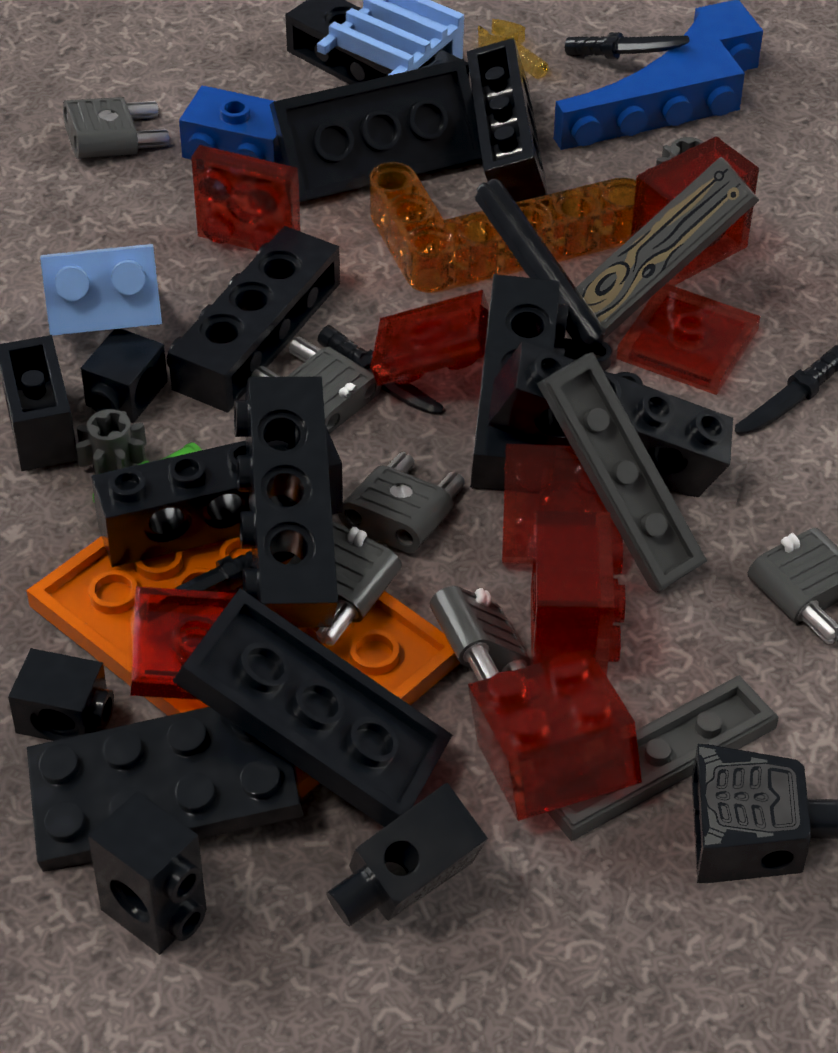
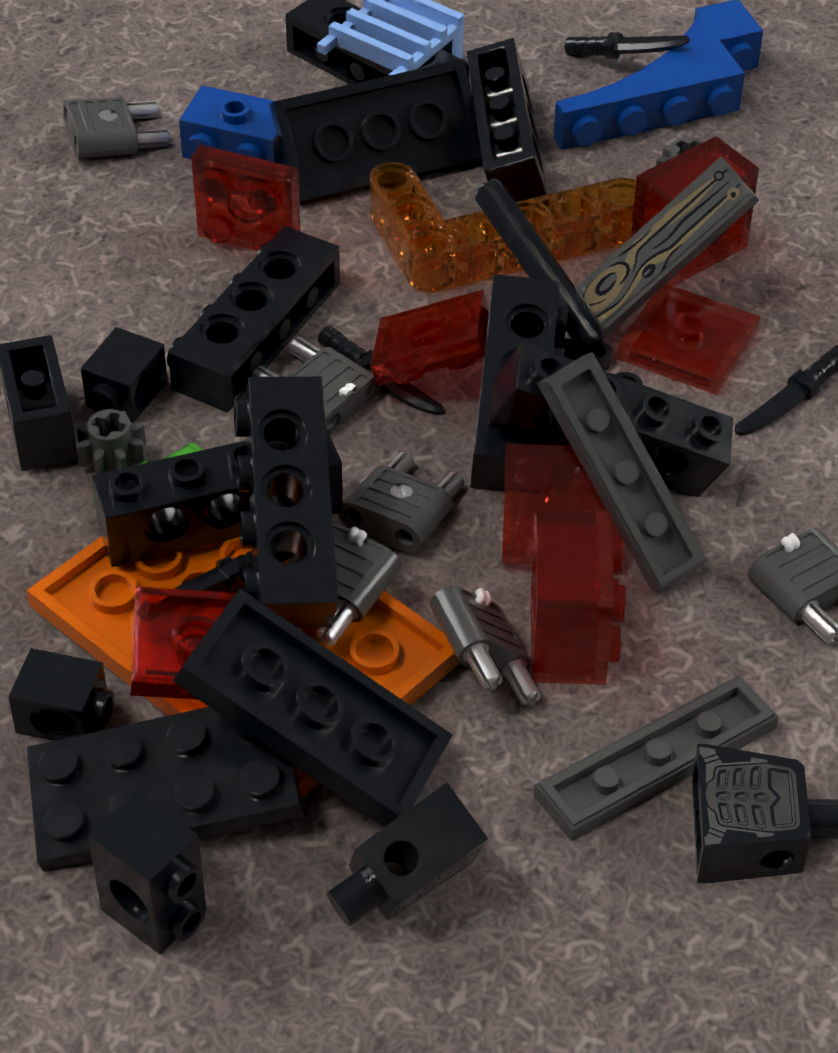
light blue plate [40,244,162,336] -> none
clear red brick [468,648,642,821] -> none
clear yellow bar [477,19,549,79] -> none

